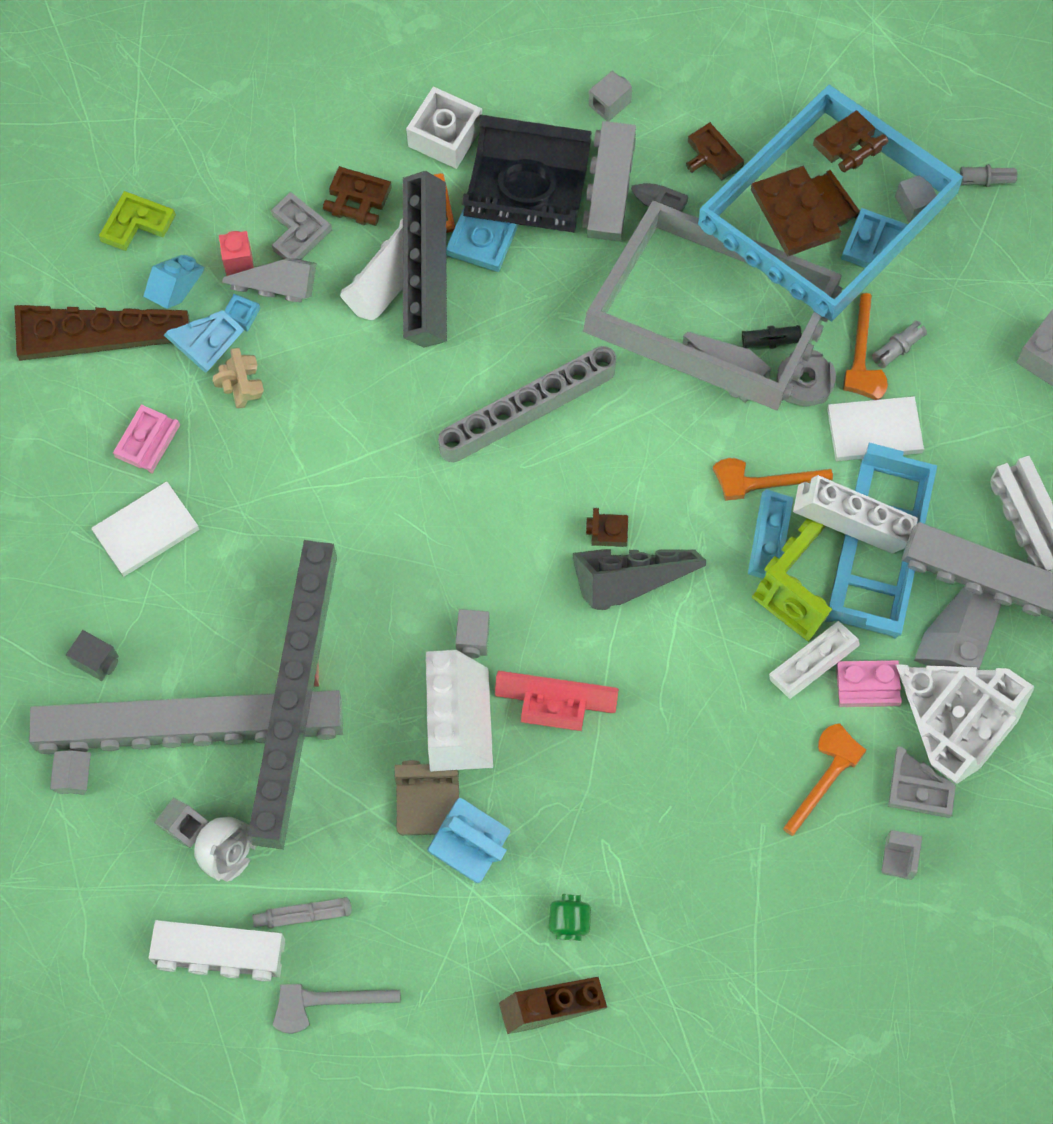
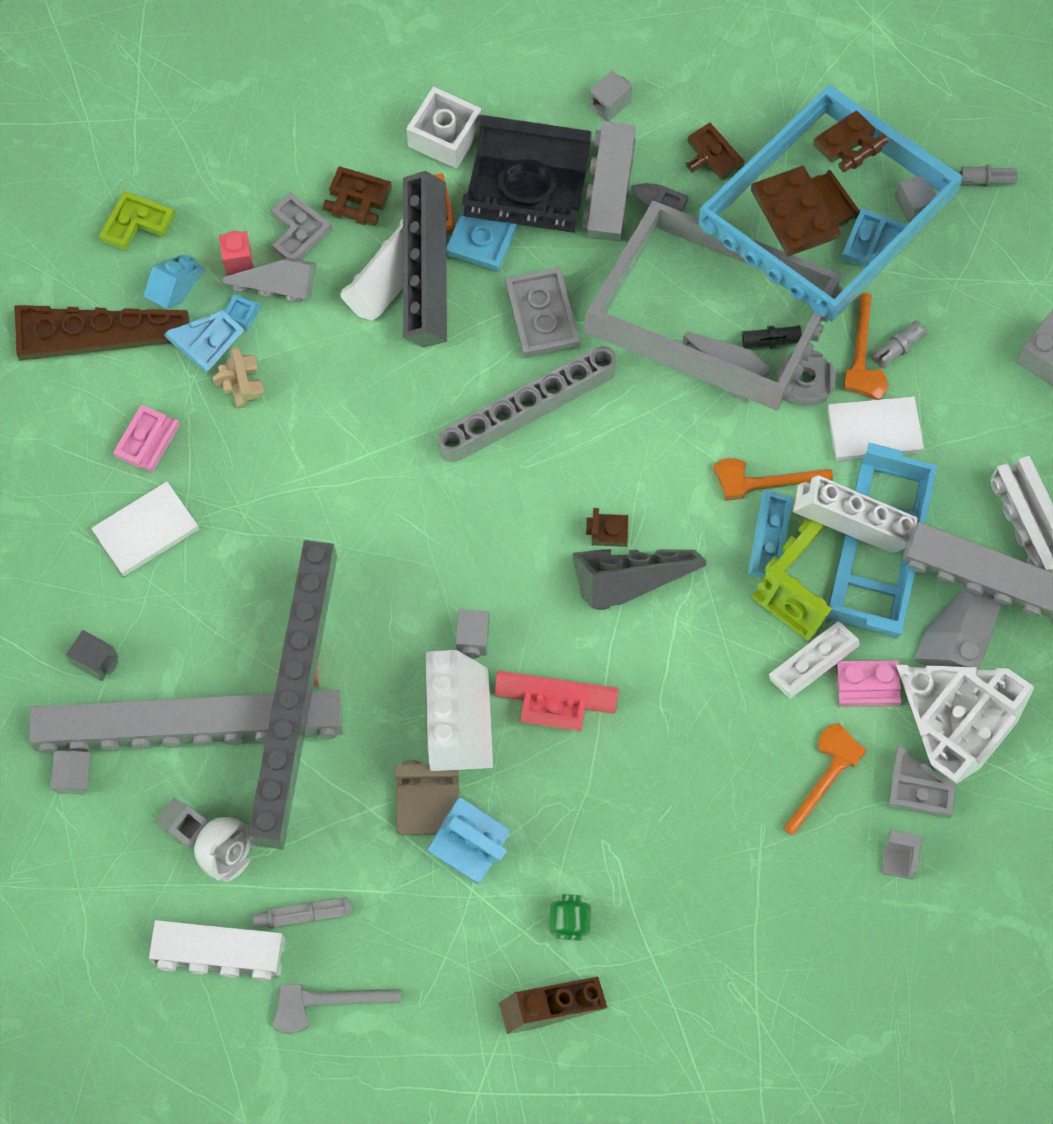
none -> light grey plate [505,267,580,358]

